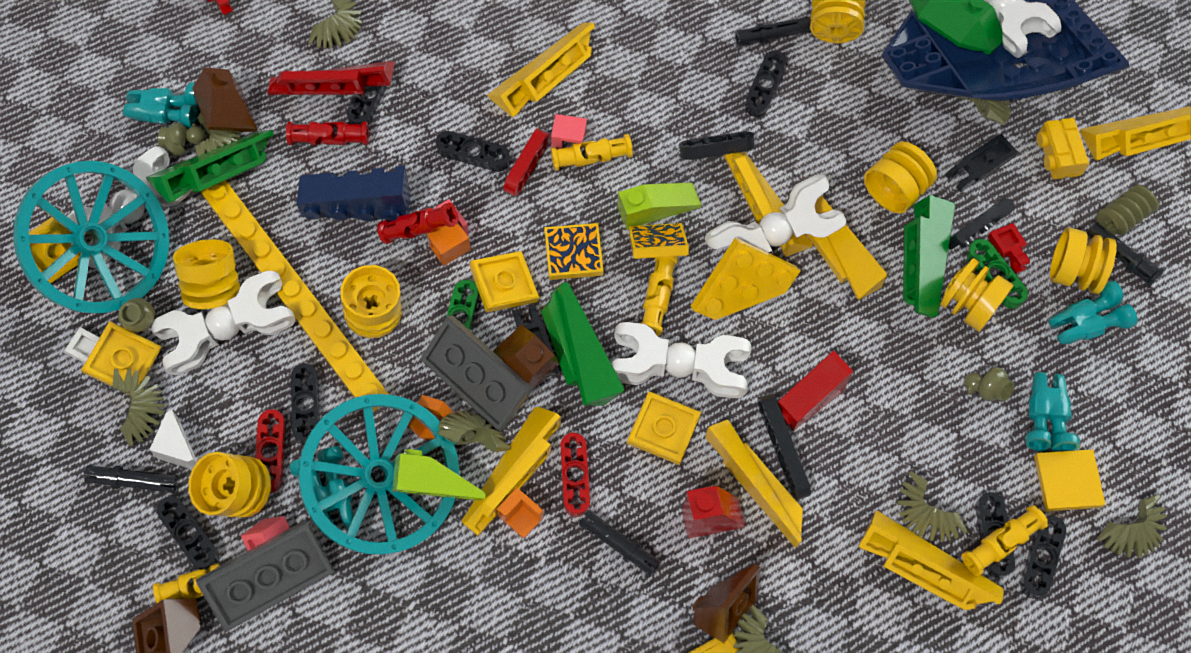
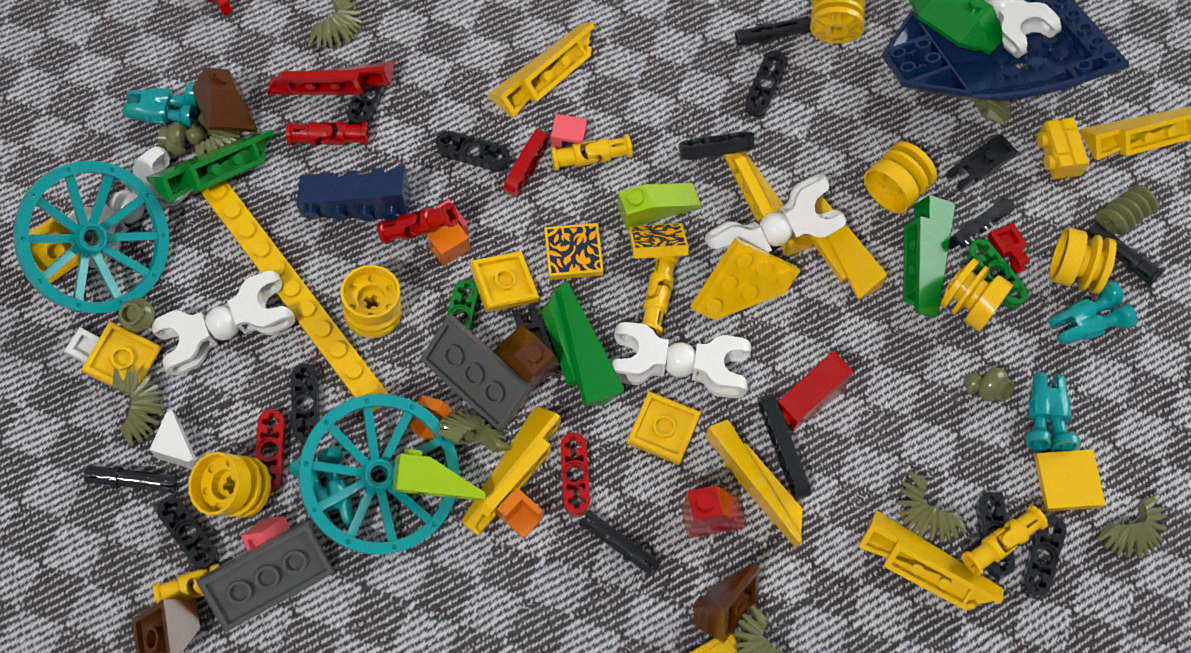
yellow wheel [172,239,240,309] -> none

